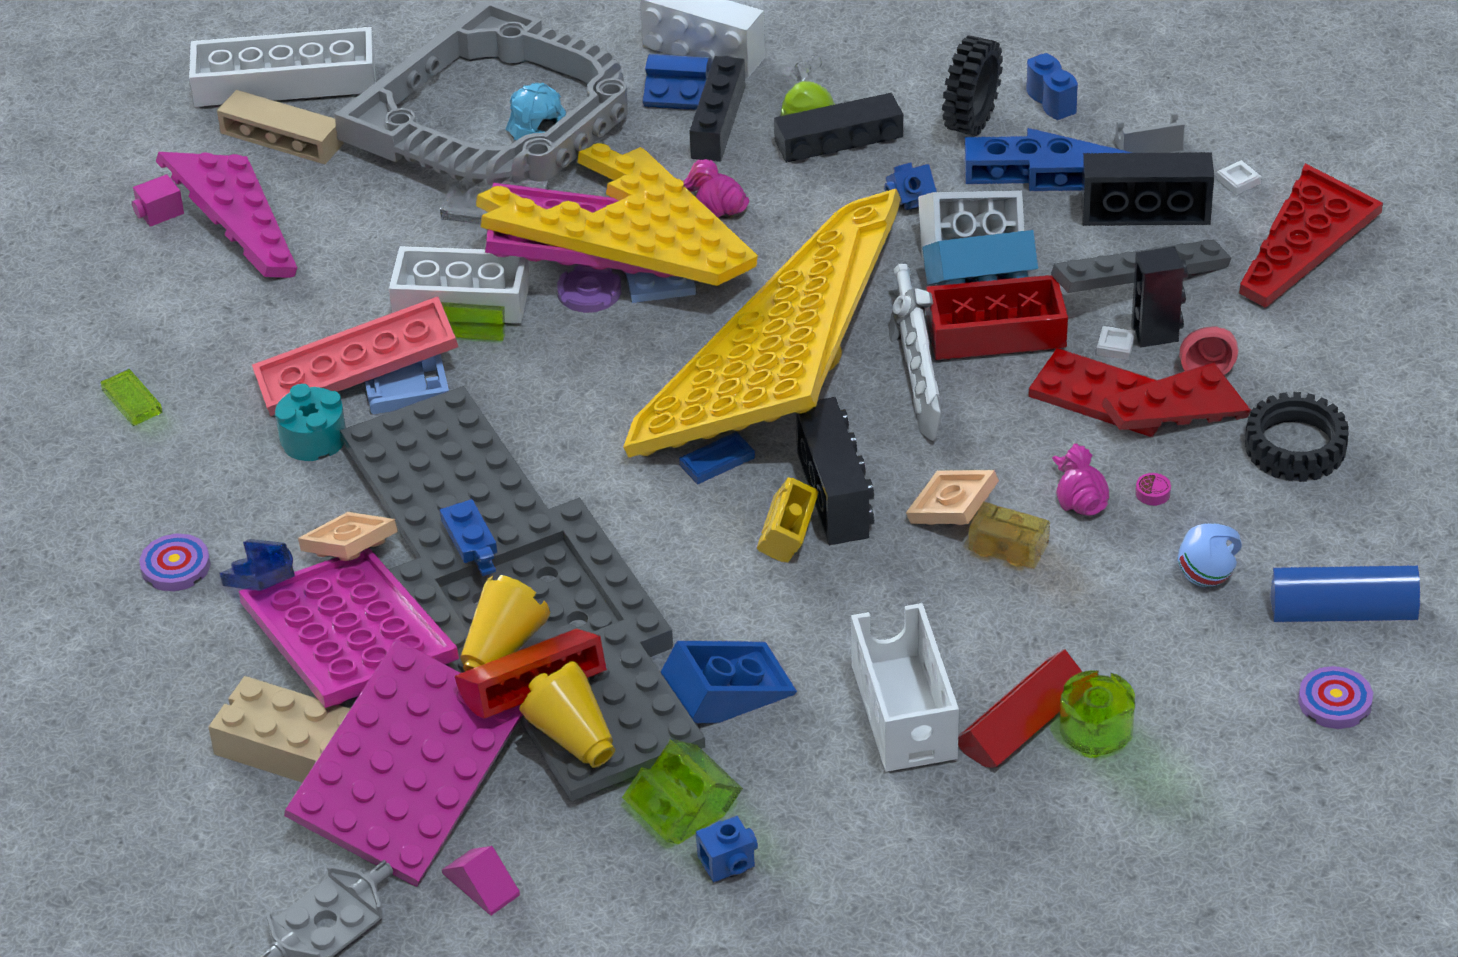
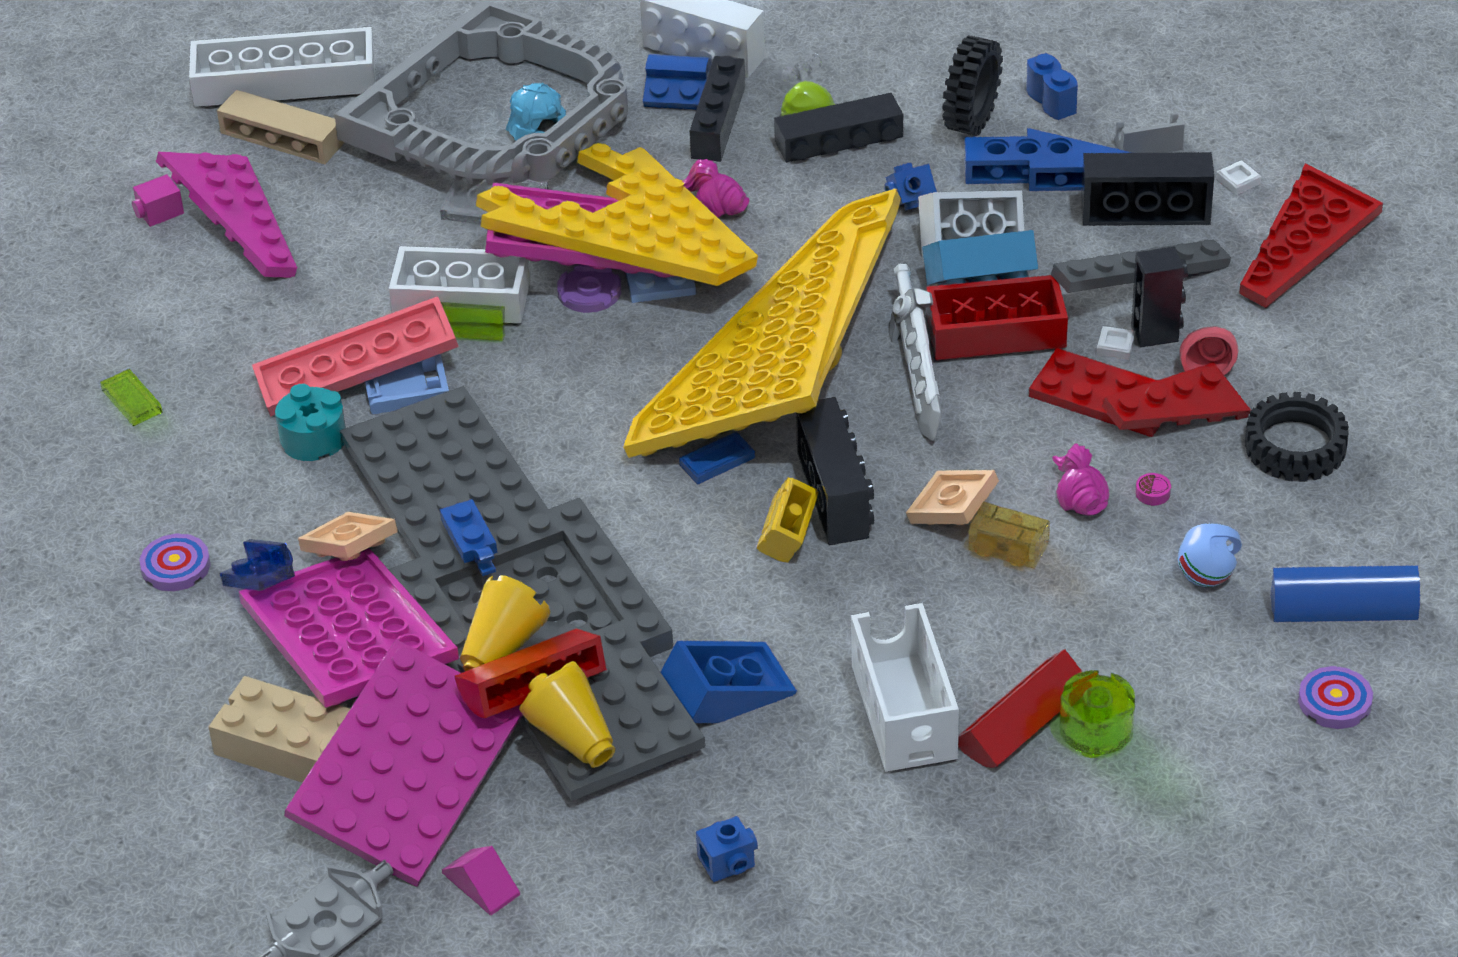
clear neon green piece [622,739,743,844] -> none

